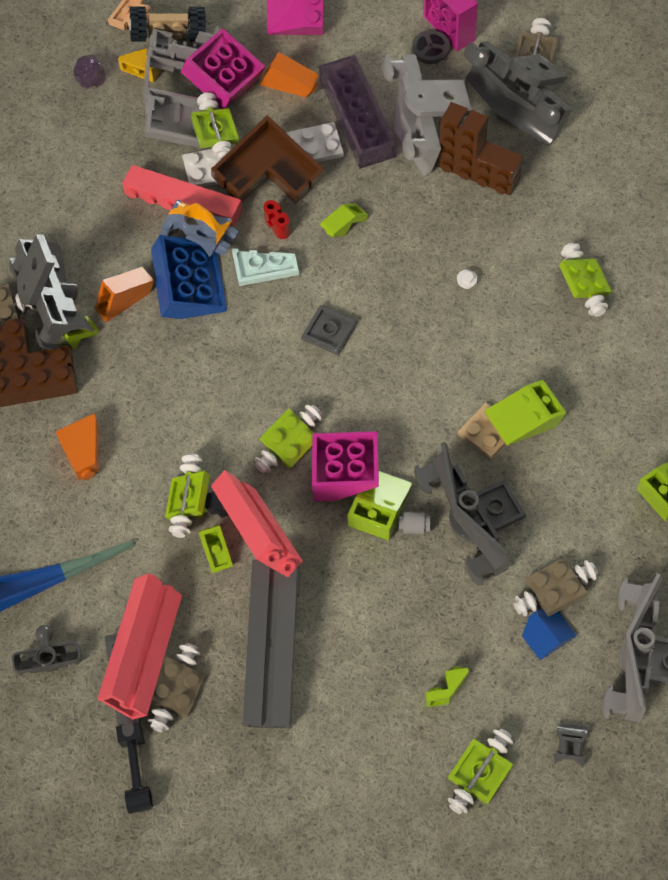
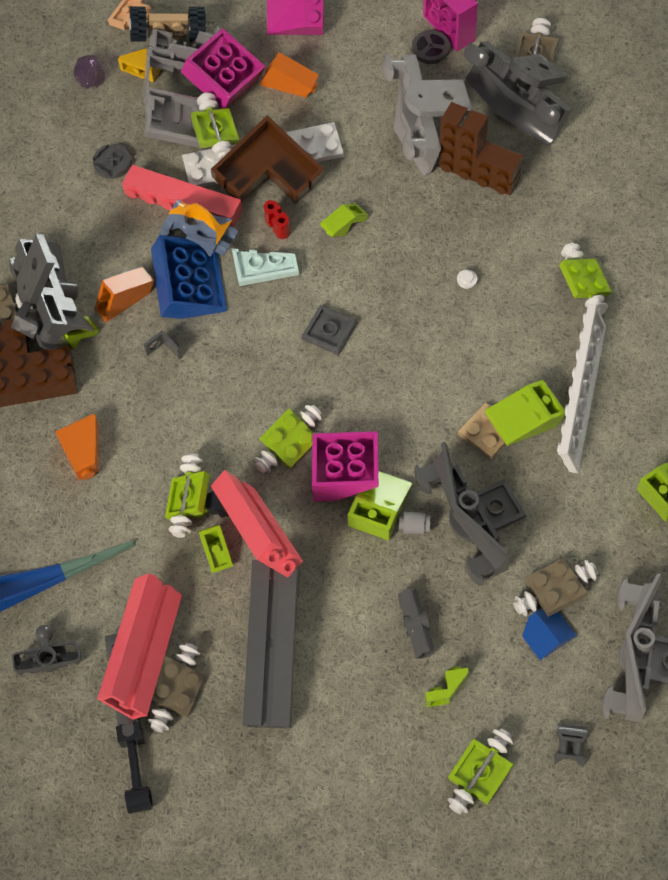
clear purple brick [319,55,396,169] -> none
none -> dark grey panel [11,301,42,339]
none -> dark grey tile [93,144,132,179]
none -> dark grey bracket [144,331,182,360]
none -> dark grey piece [398,588,435,659]
none -> white plate [557,304,606,474]

